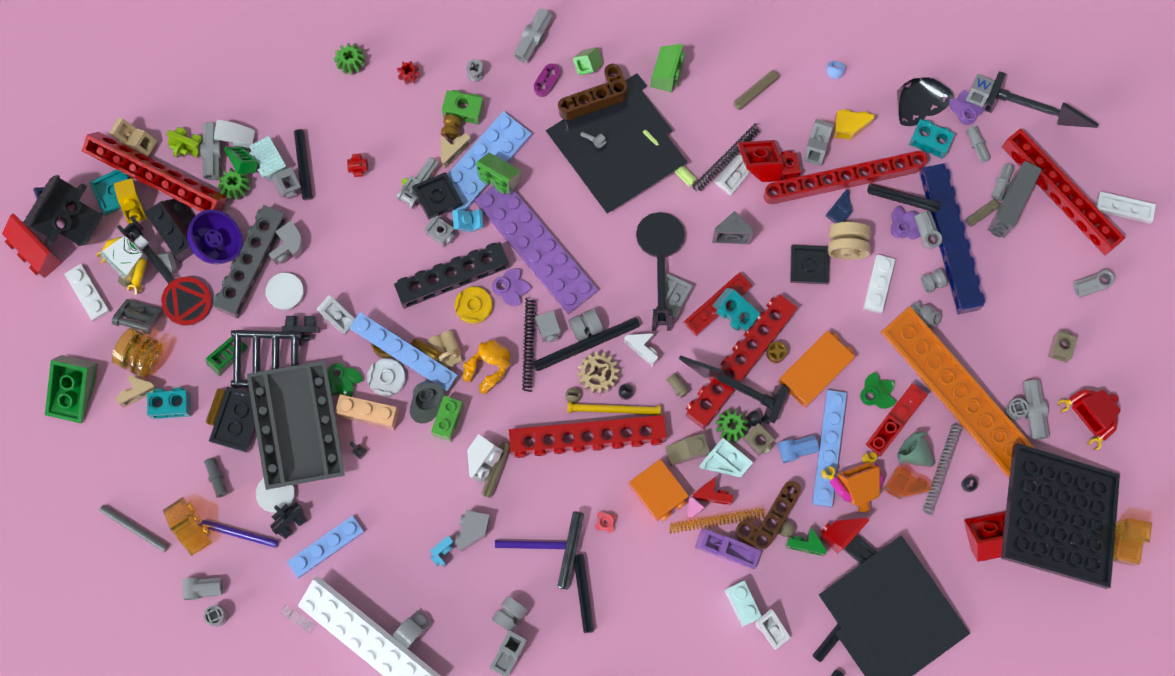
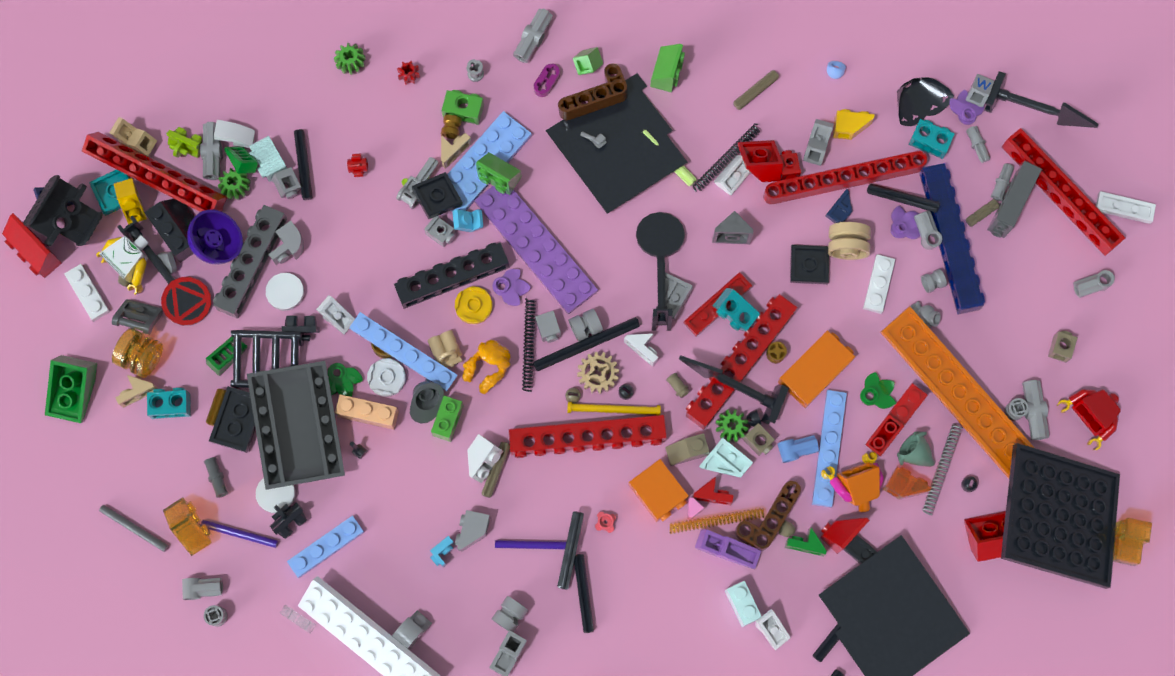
pearl gold axle [410,338,442,360] -> none

